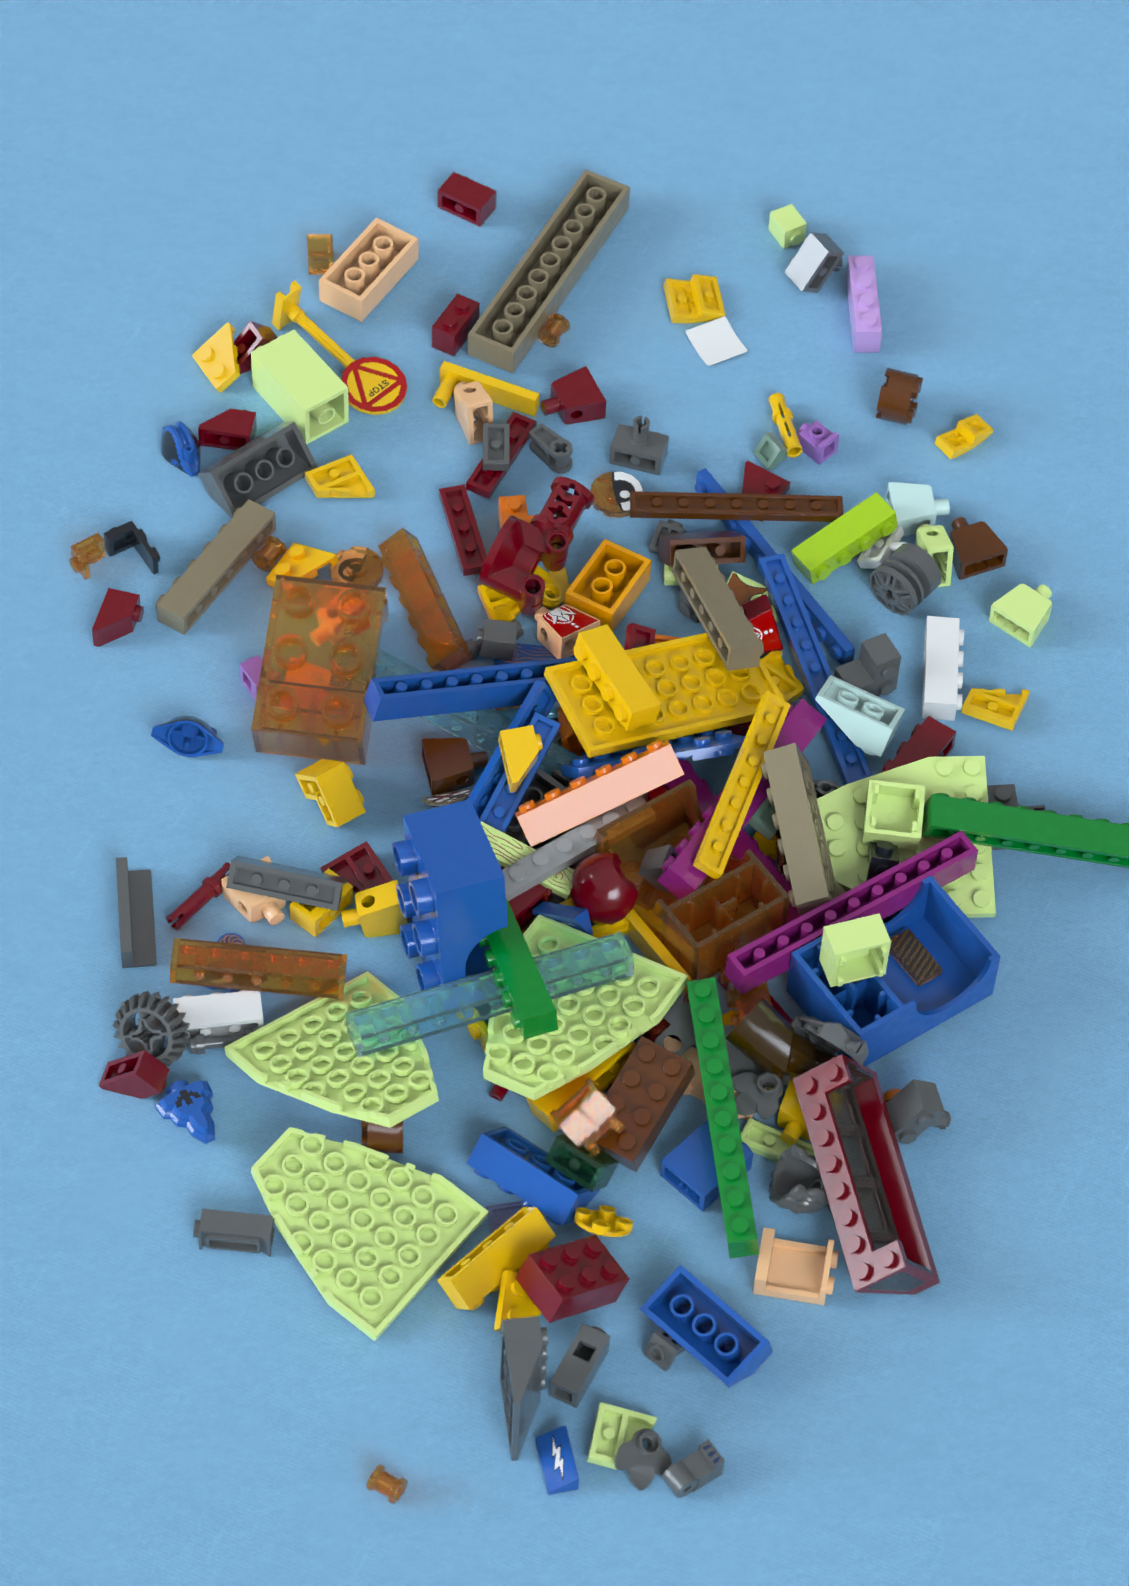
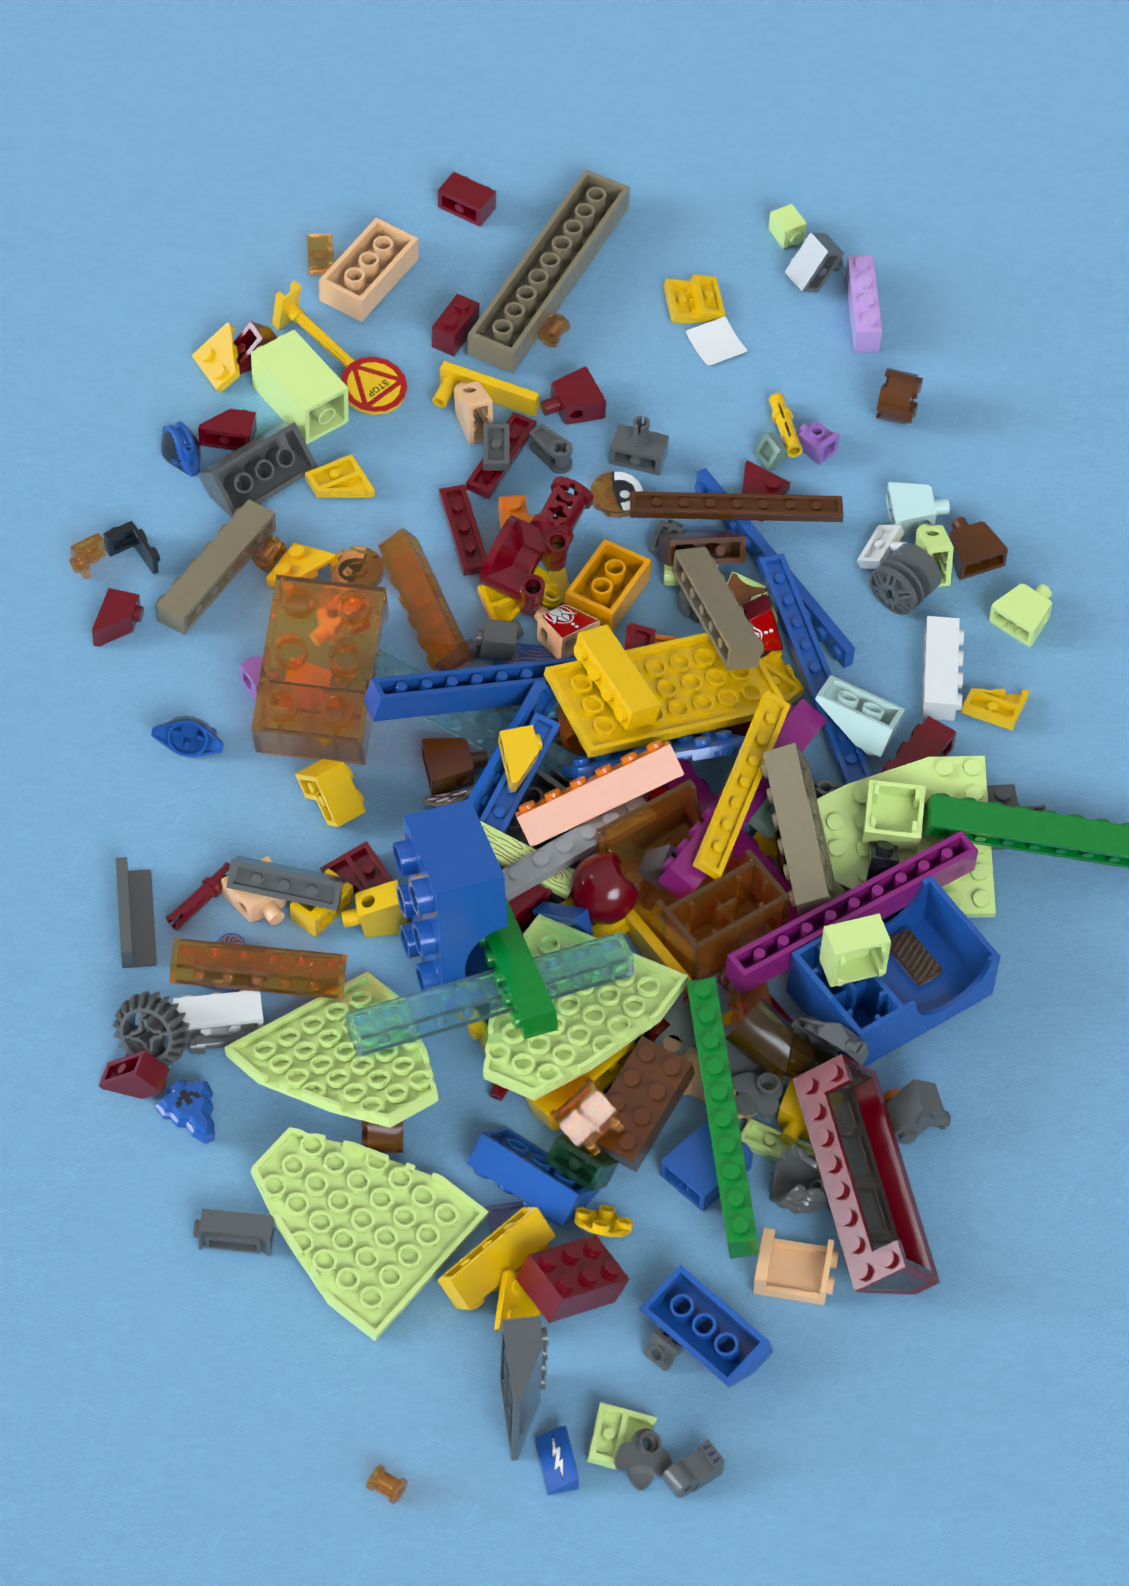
dark grey brick [549,1324,610,1408] -> none
lime brick [791,492,898,585] -> none
dark grey brick [834,633,901,696] -> none
yellow slope [934,414,994,460] -> none

